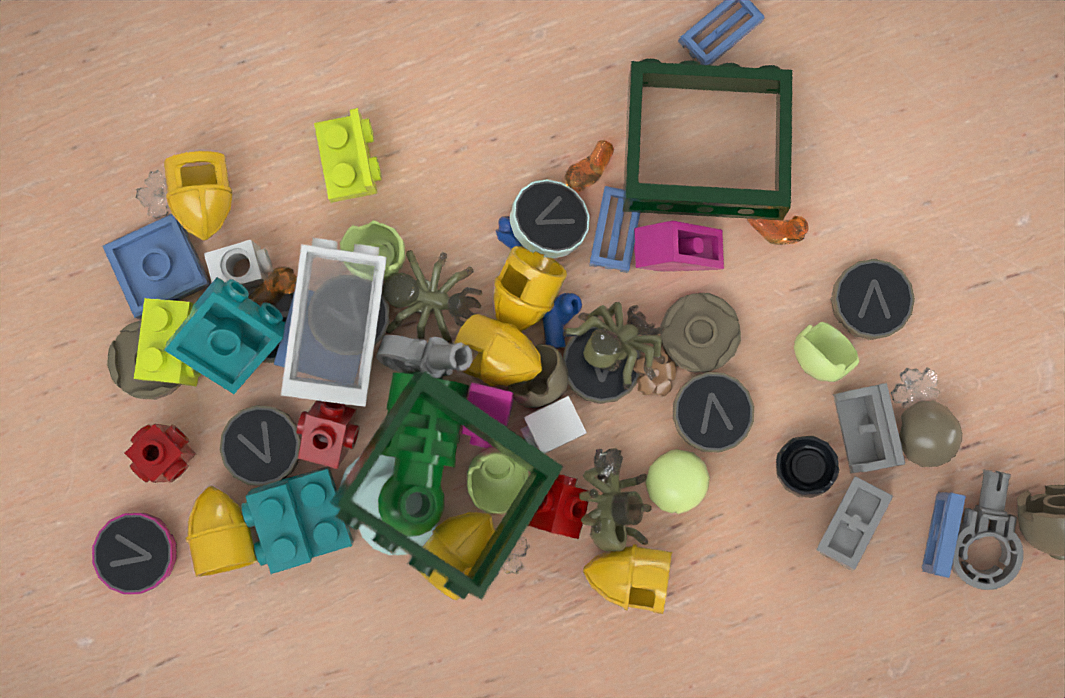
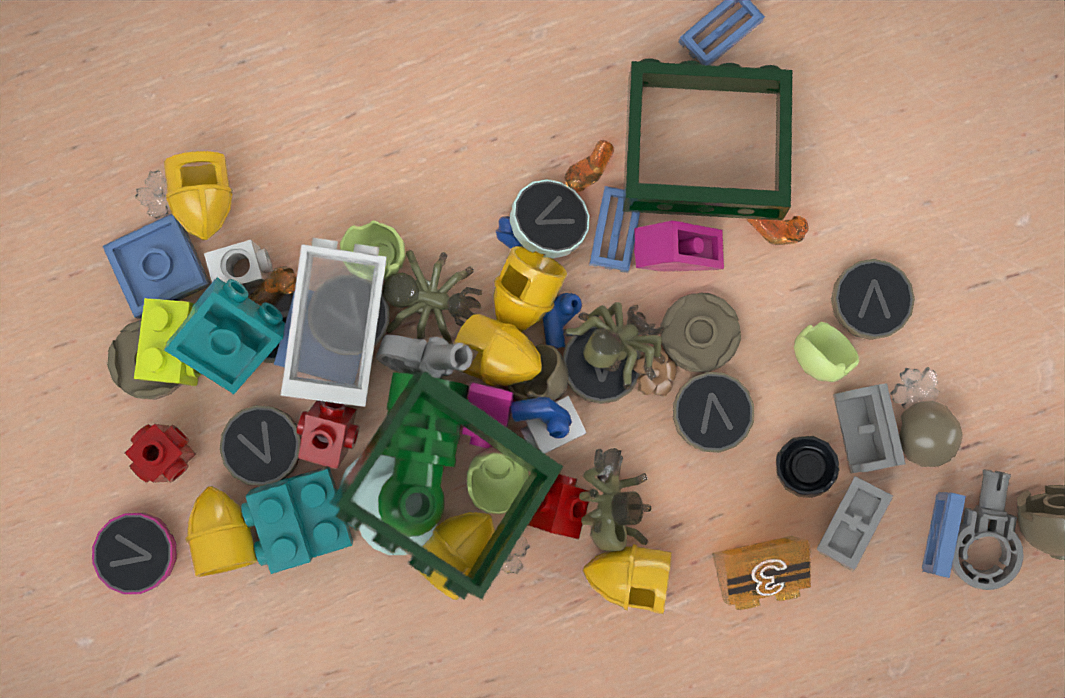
neon yellow bracket [314,108,382,203] -> none
yellowish green hair [645,449,710,514] -> none
none -> blue arm [511,397,572,438]
none -> clear yellow slope [712,536,811,610]

